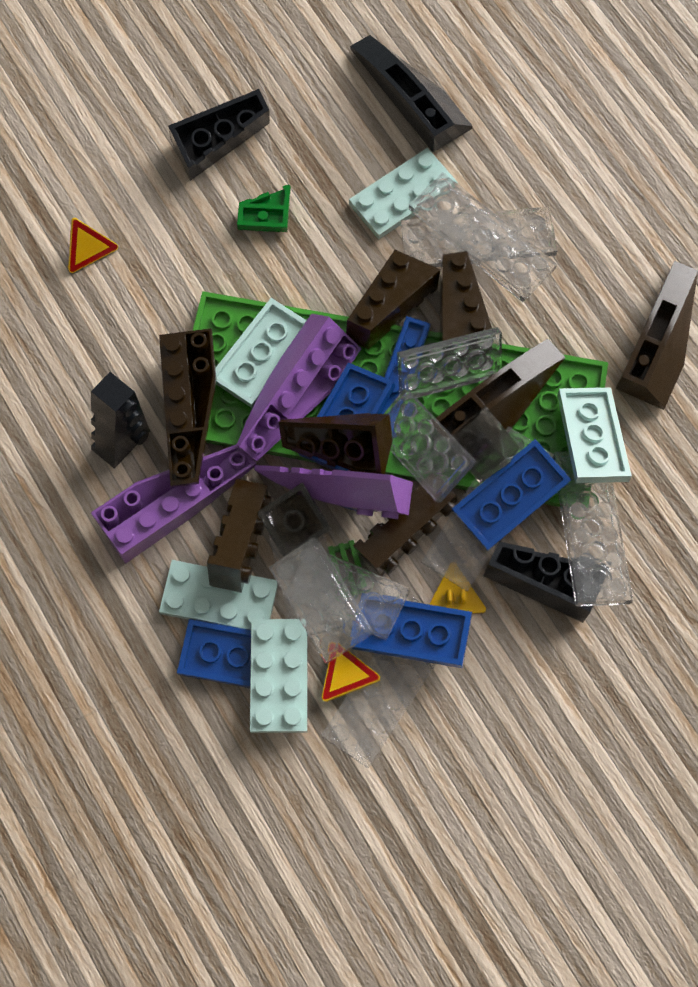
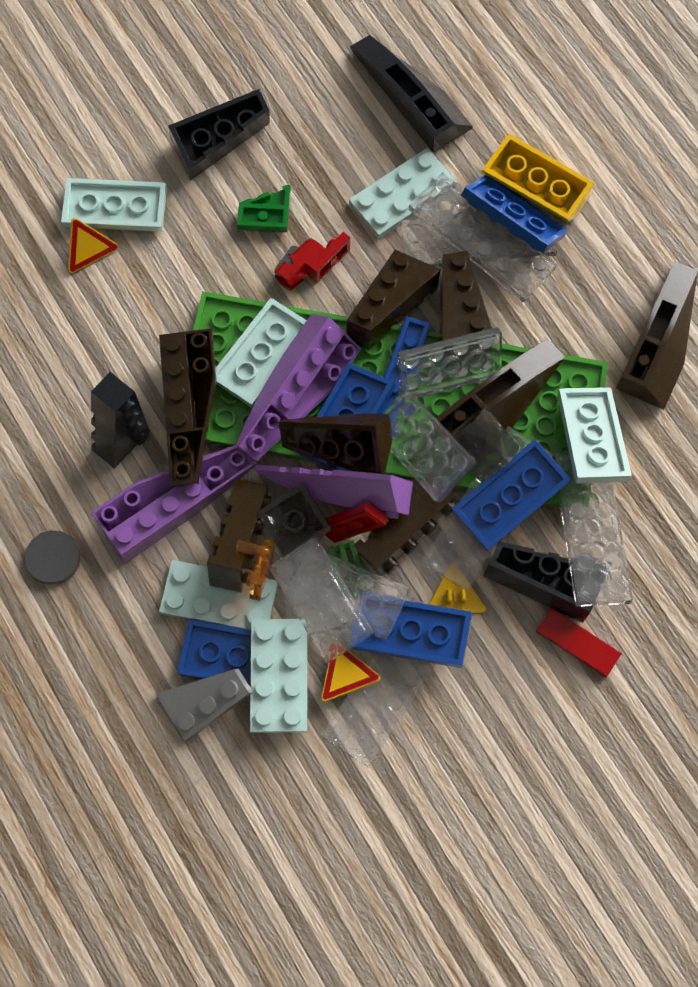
none -> dark grey tile [25,530,80,584]
none -> light aqua plate [61,178,167,232]
none -> light grey wing [156,669,253,741]
none -> clear orange plate [236,539,275,601]
none -> red plate [274,232,351,291]
none -> red tile [316,502,389,543]
none -> blue plate [461,175,568,253]
none -> yellow slope [482,133,594,222]
none -> red tile [536,608,622,678]

